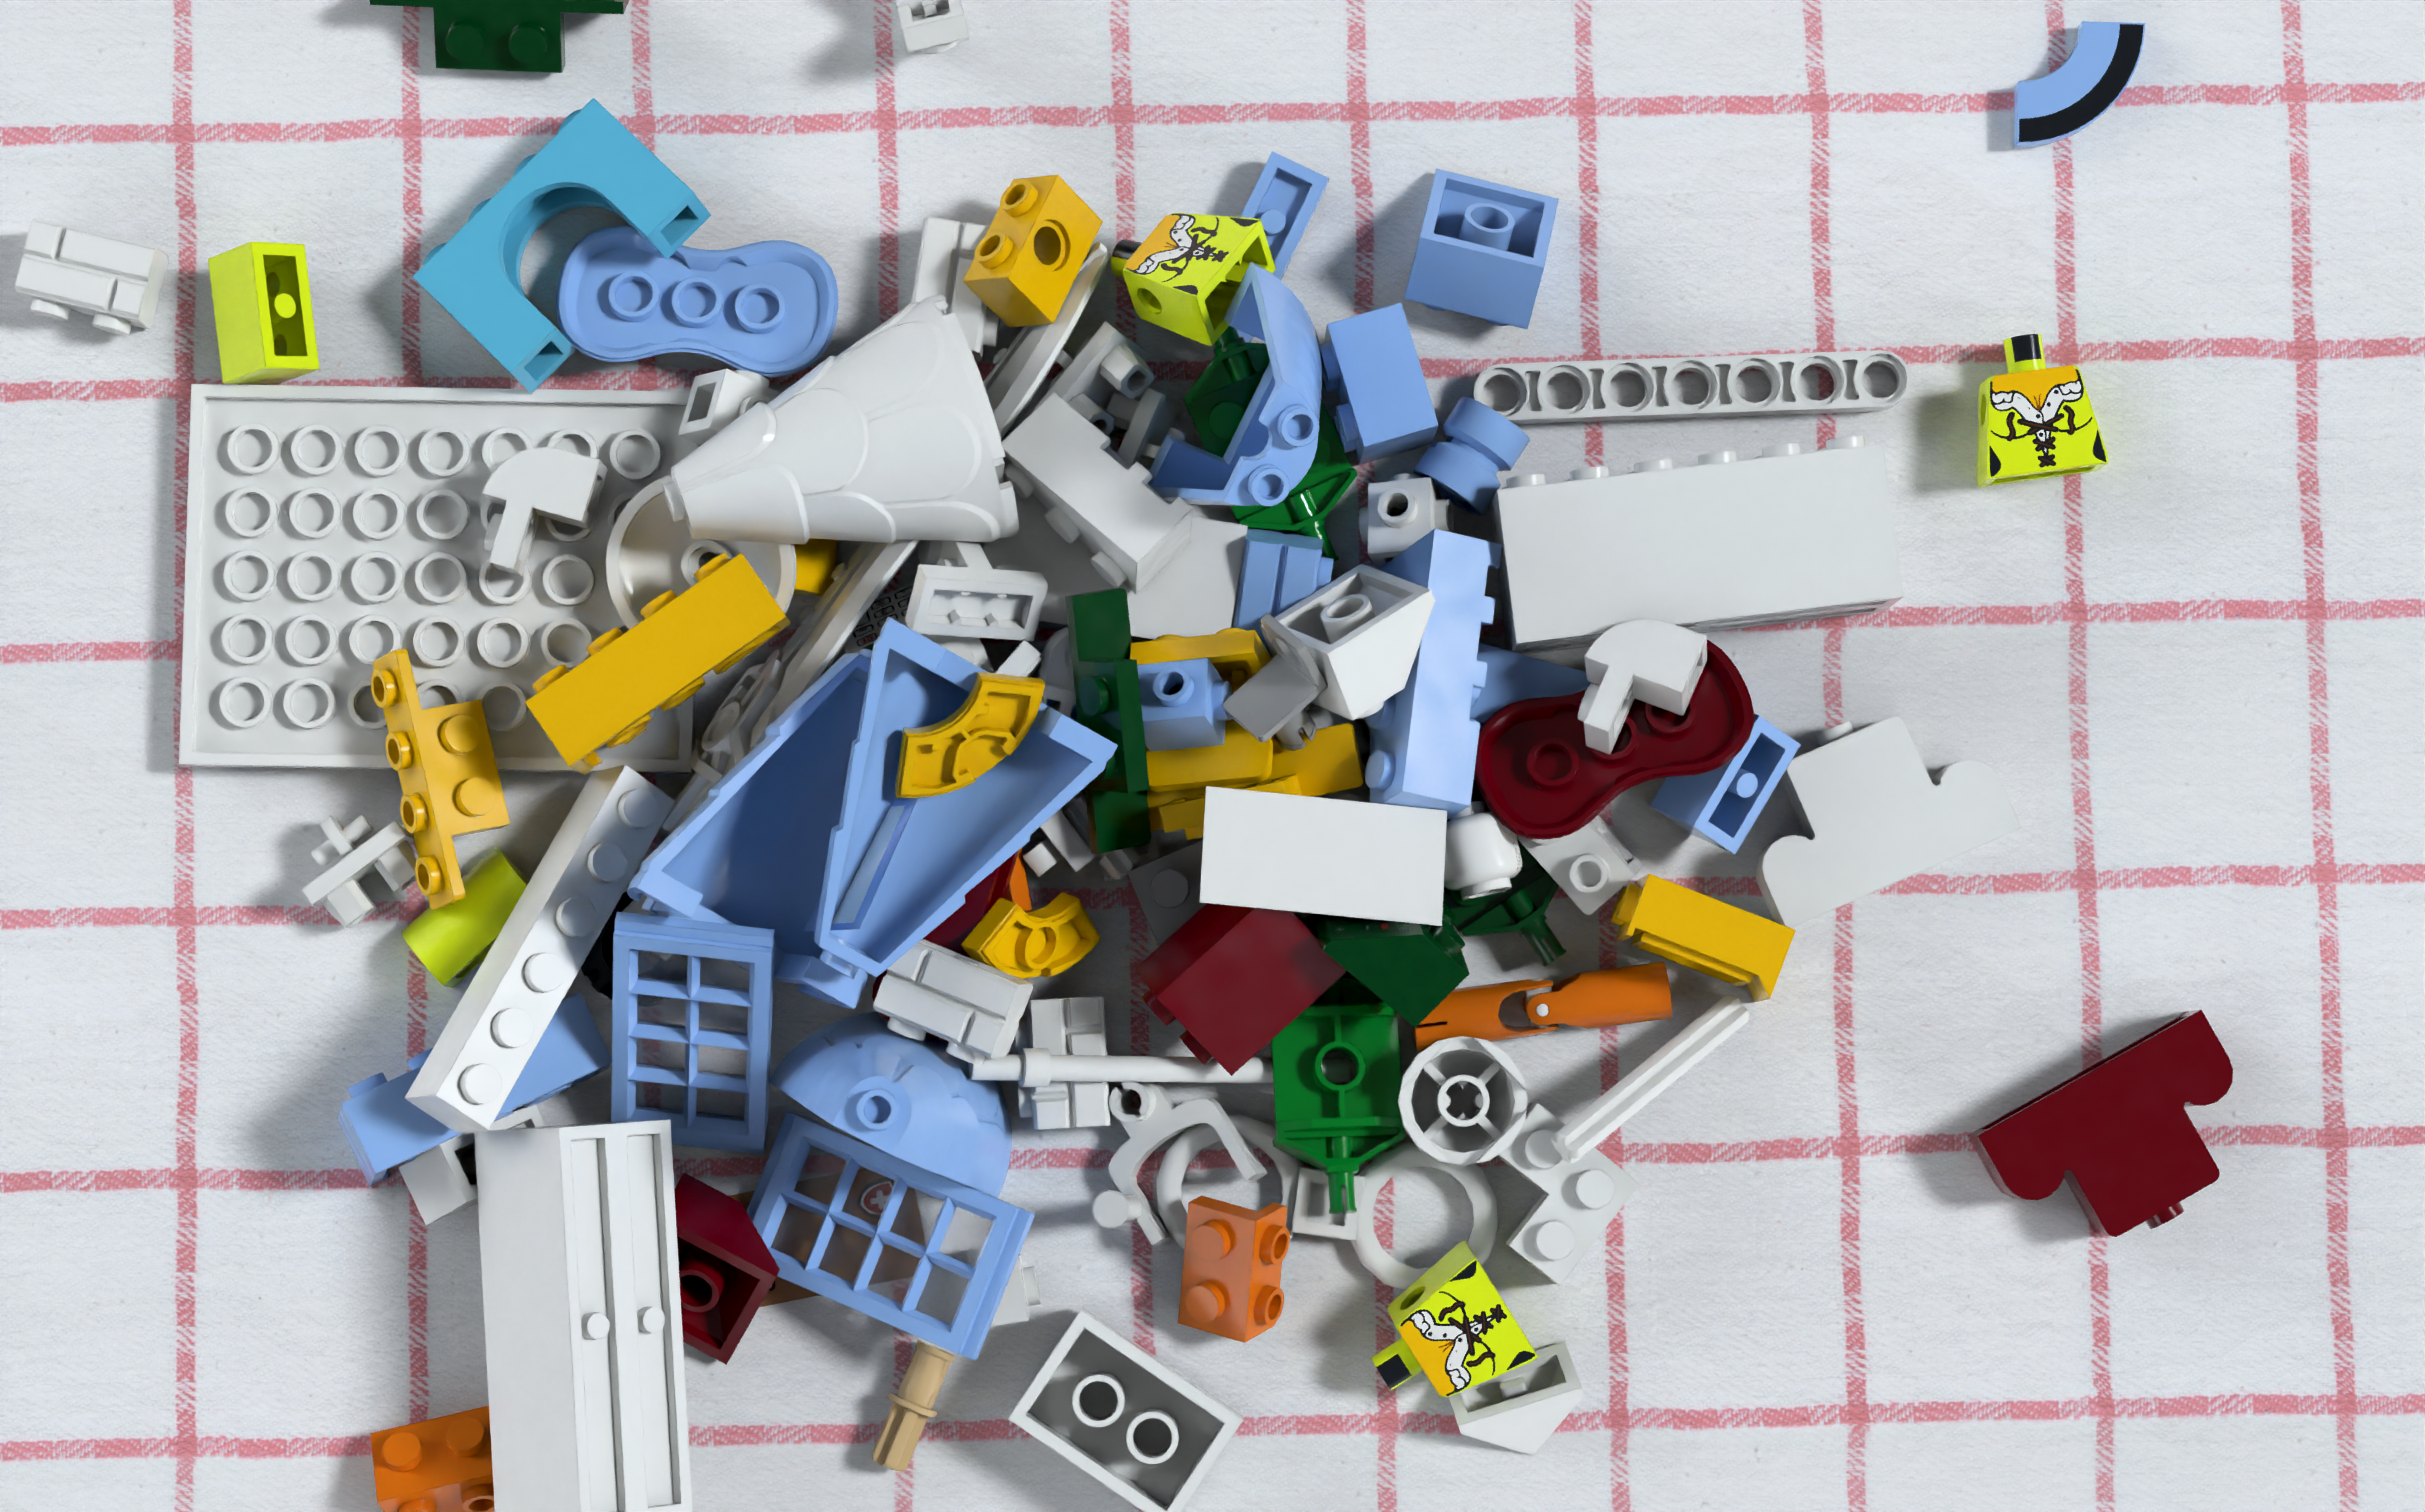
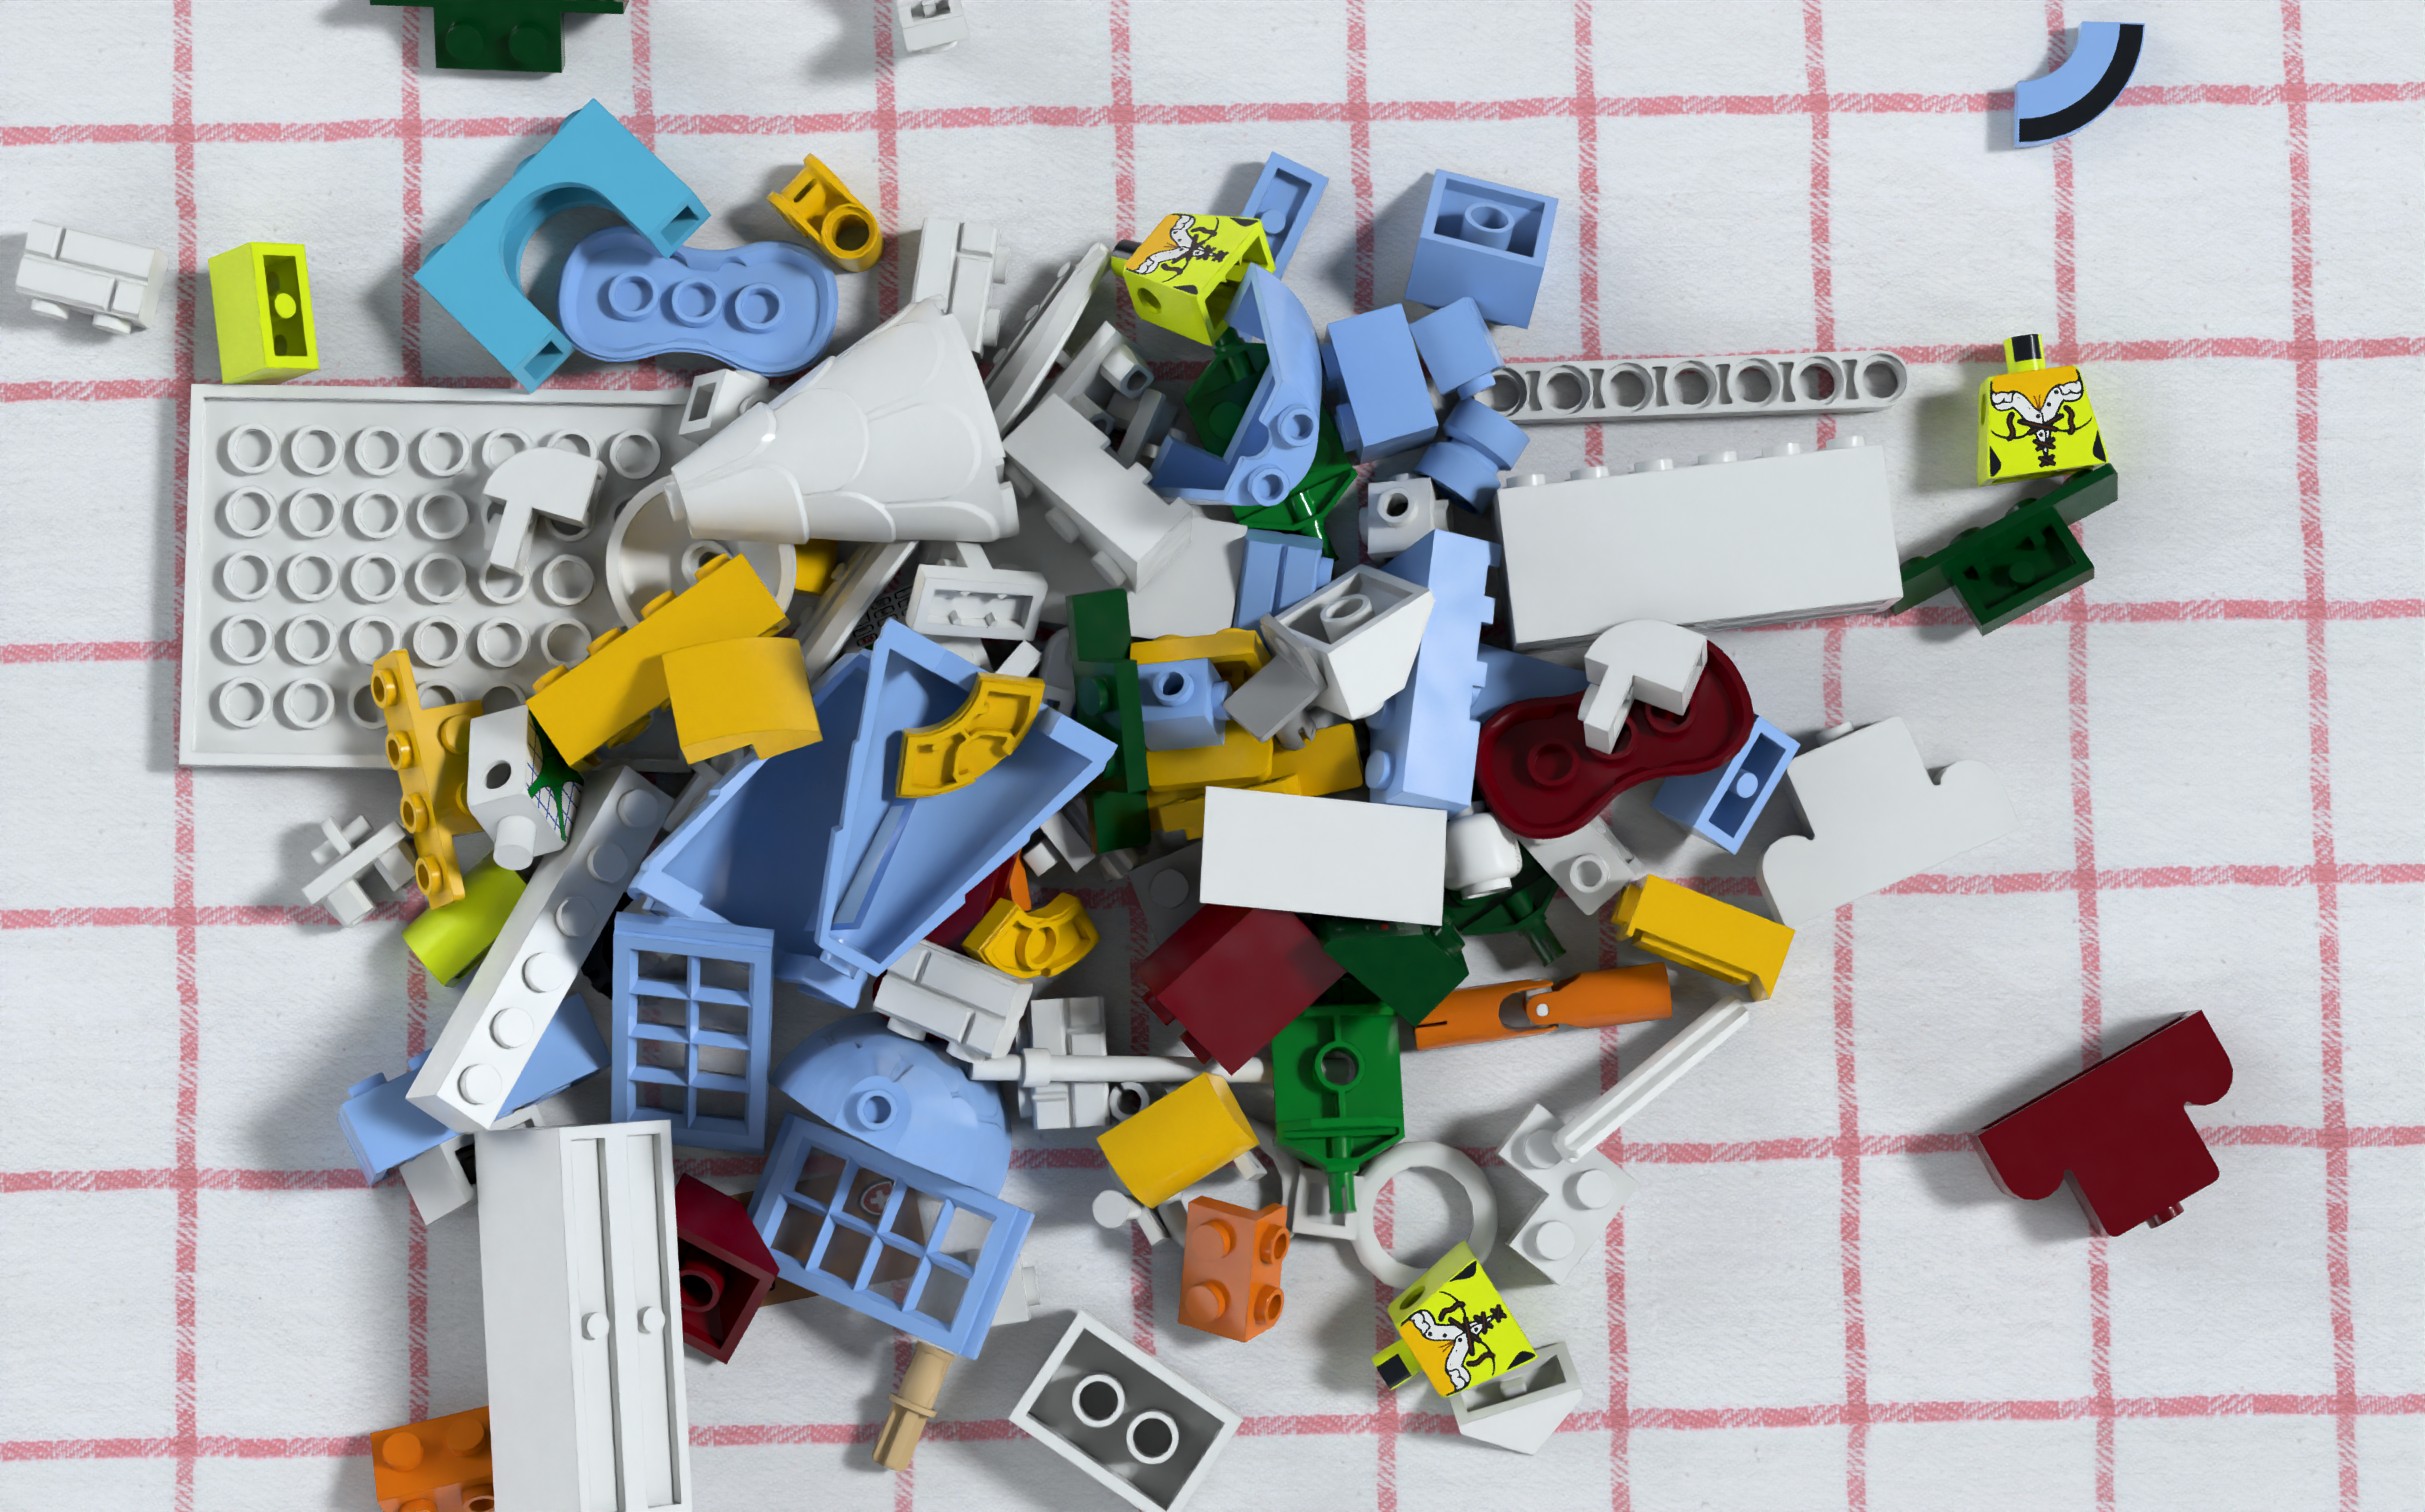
yellow brick [963,175,1103,327] -> none
white cylinder [1398,1036,1528,1166] -> none
none -> white torso [467,705,585,870]
none -> yellow slope [661,637,823,765]
none -> yellow piece [766,153,885,273]
none -> yellow brick [1096,1072,1260,1209]
none -> light blue brick [1408,297,1506,400]
none -> dark green bracket [1890,463,2118,637]

